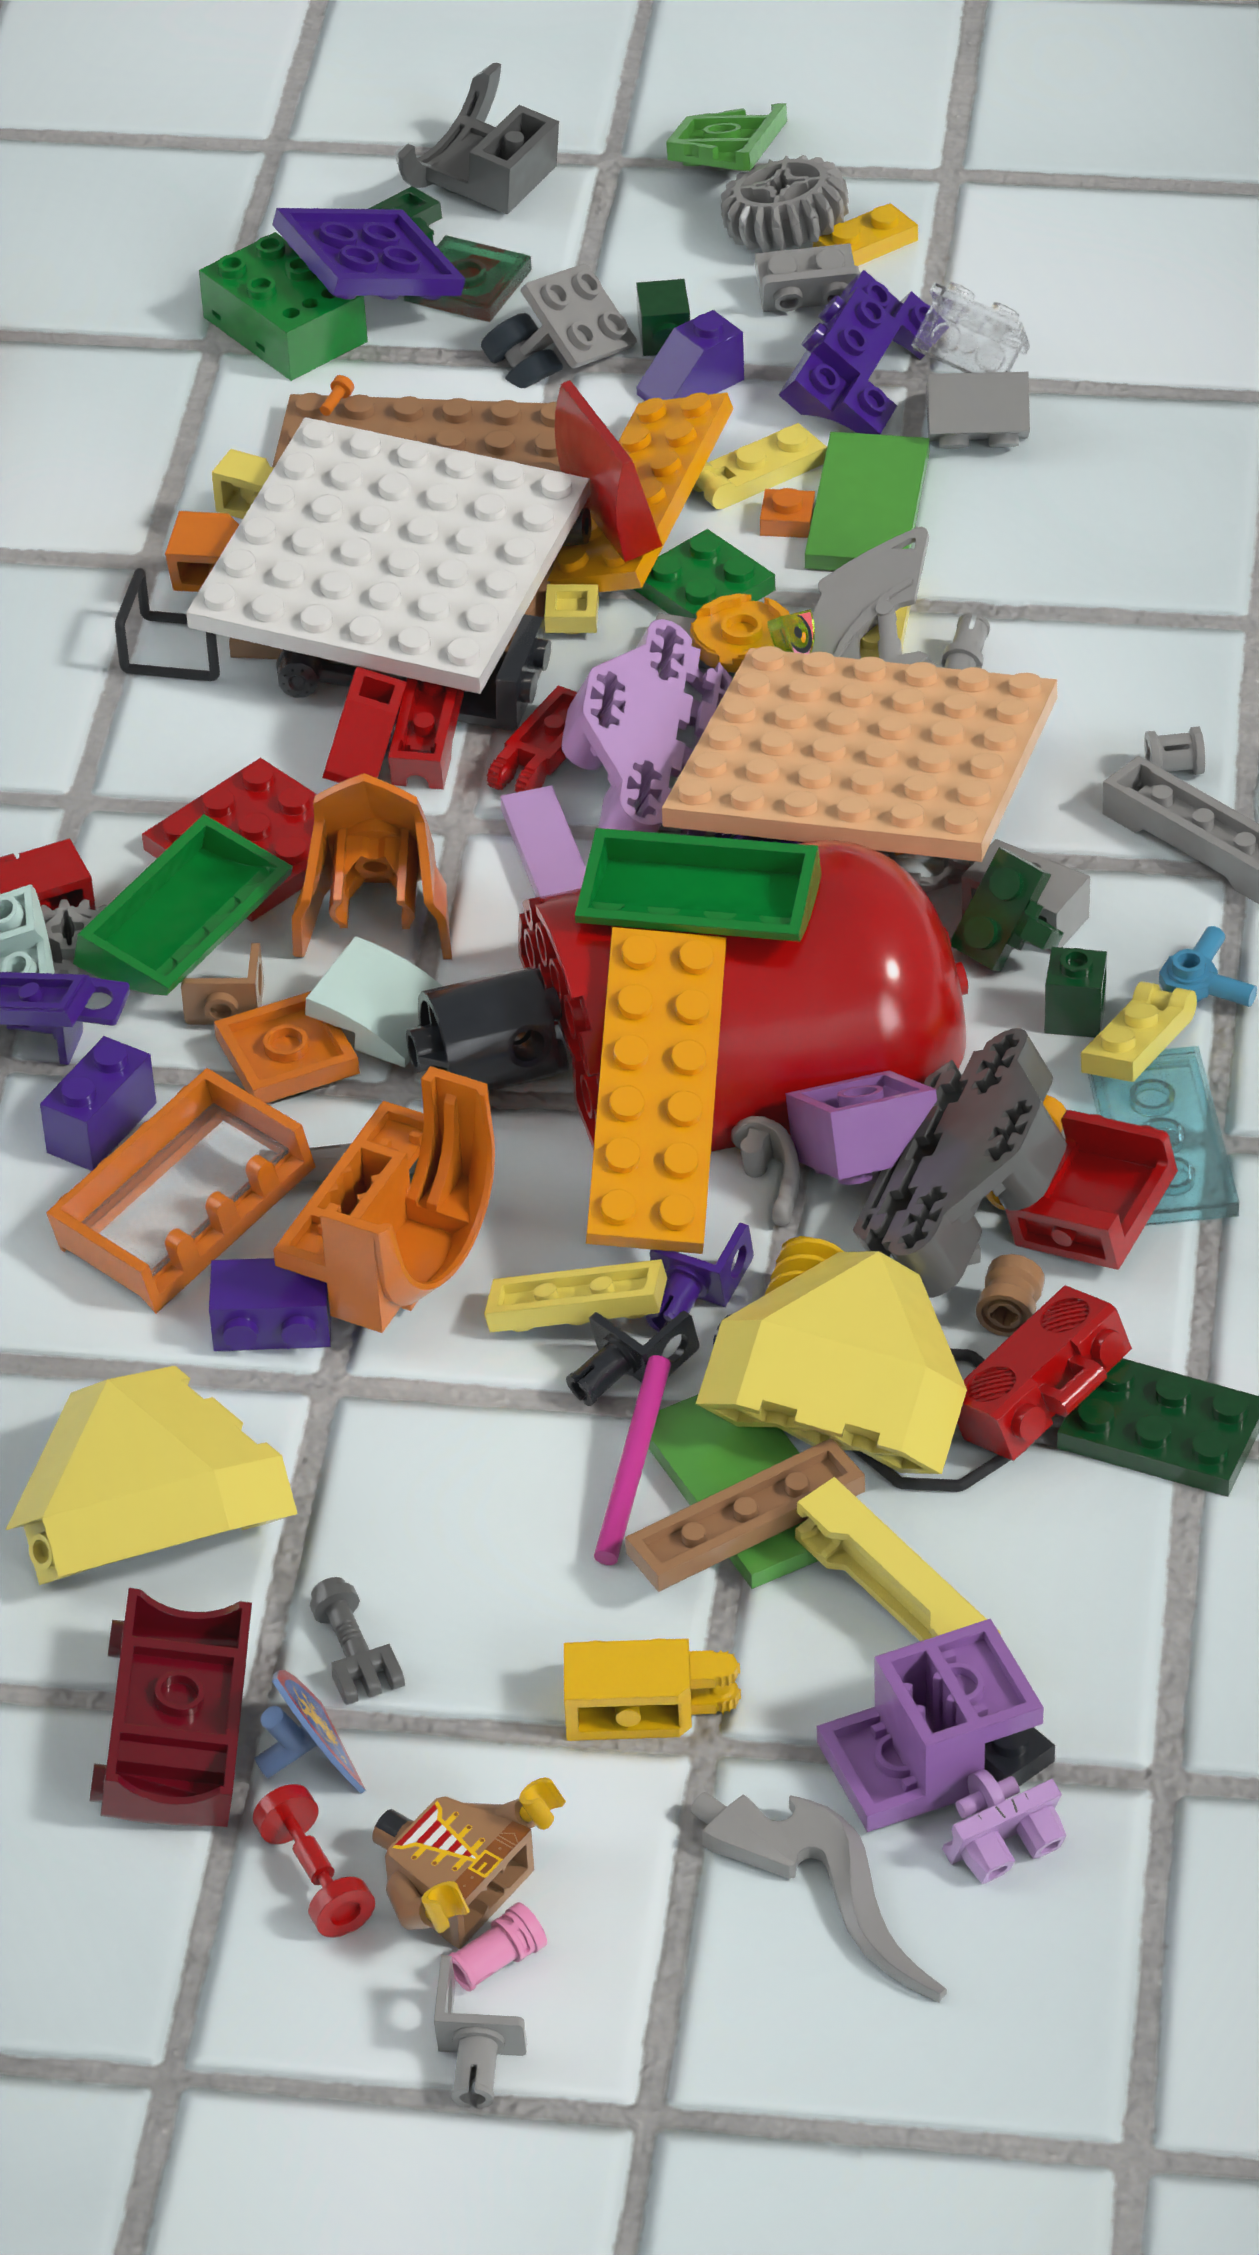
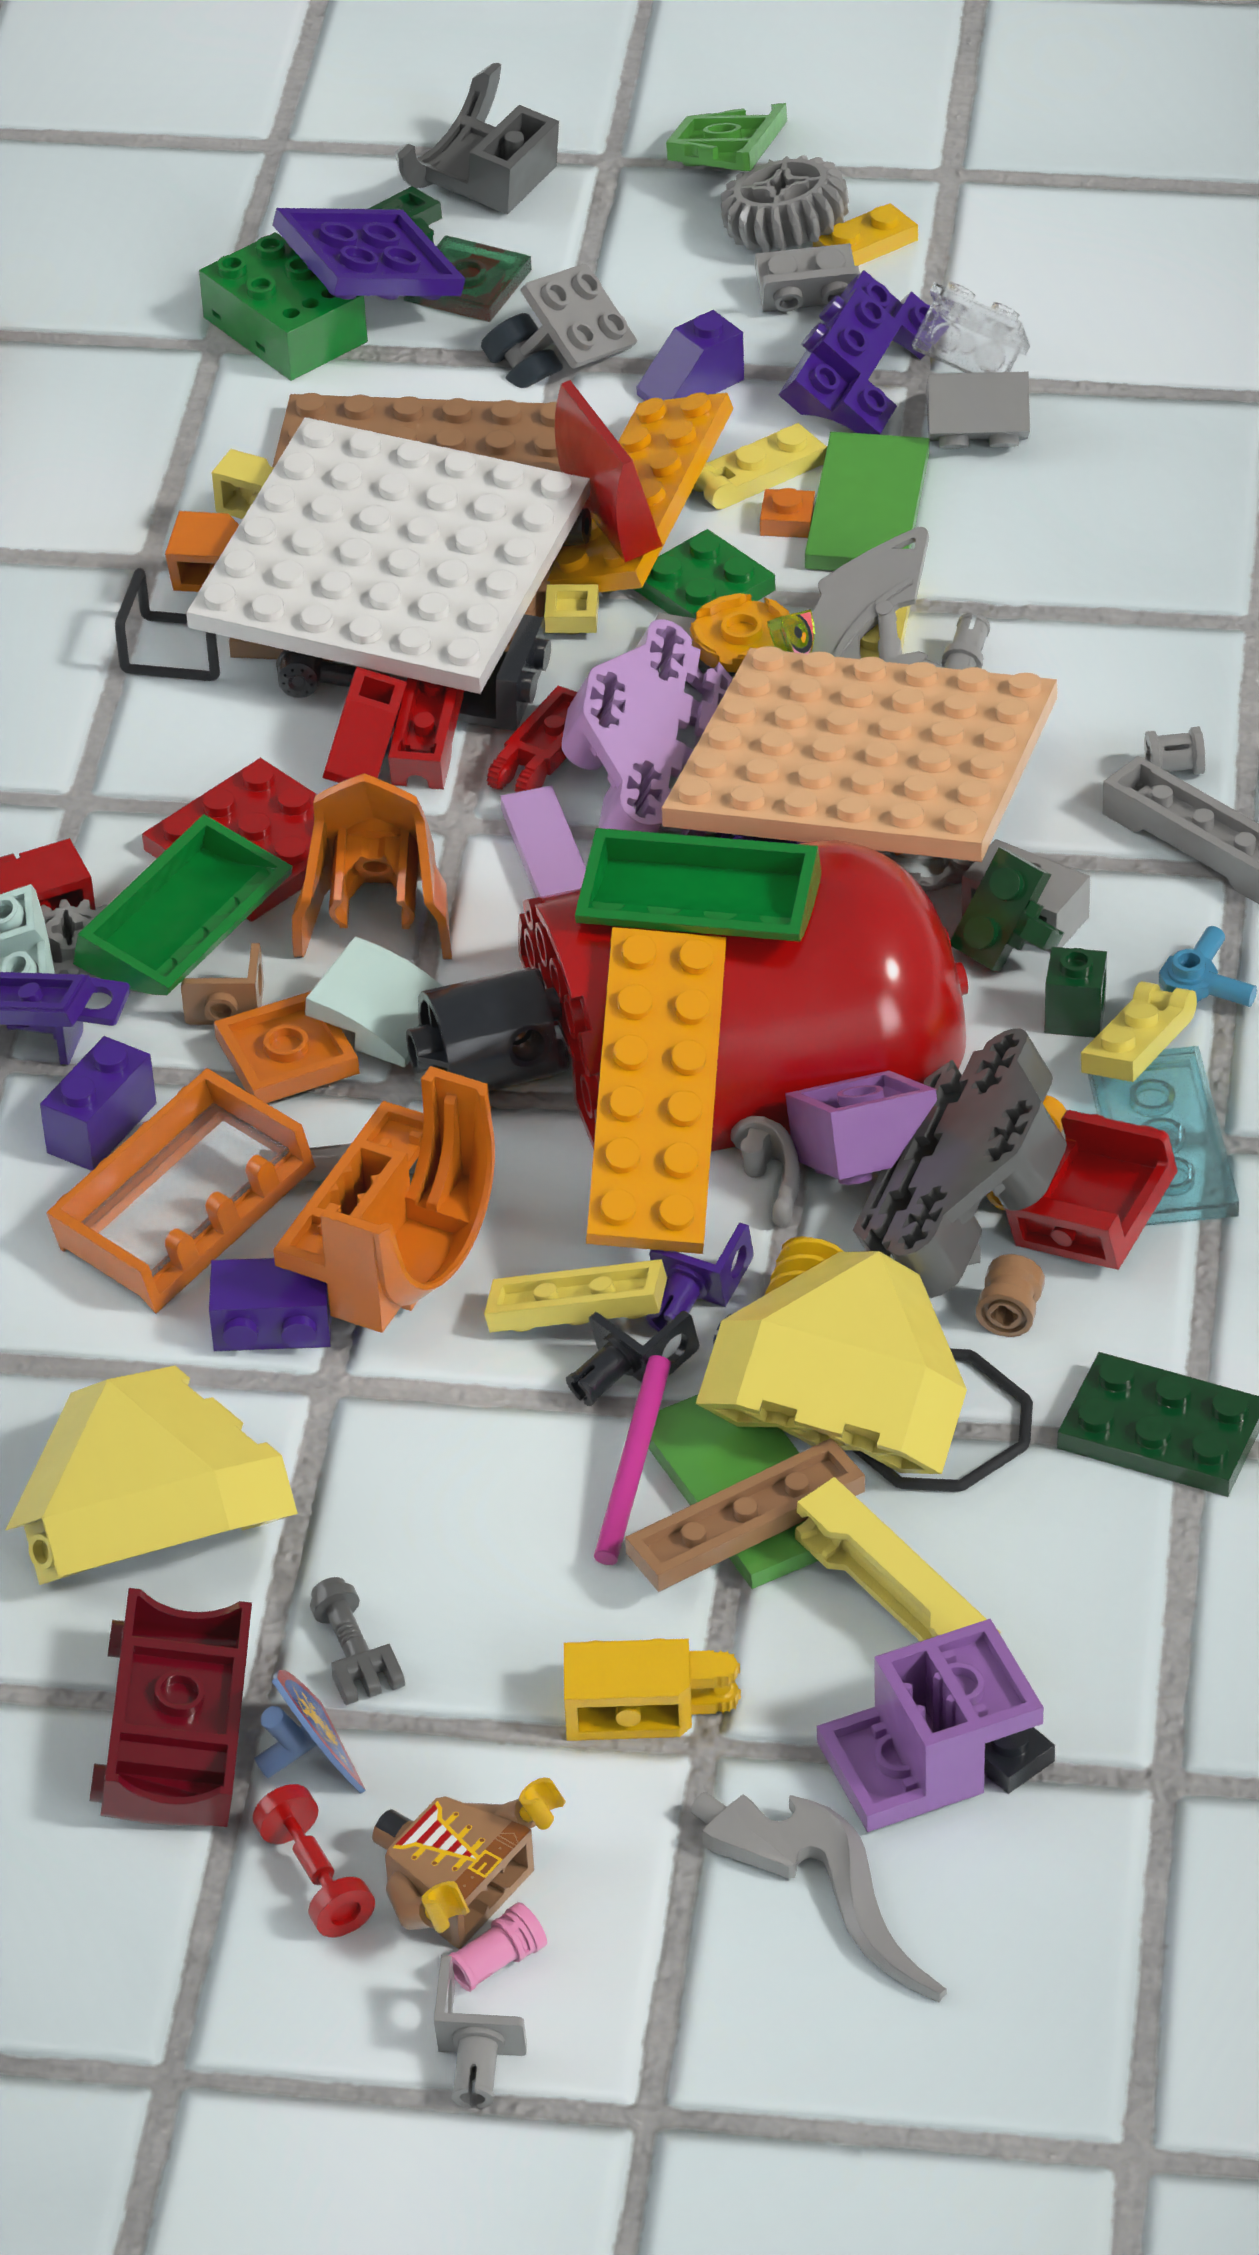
orange piece [319,375,355,416] -> none
dark green brick [636,279,690,356] -> none
lavender hips [942,1769,1066,1884] -> none
red piece [957,1285,1132,1461] -> none

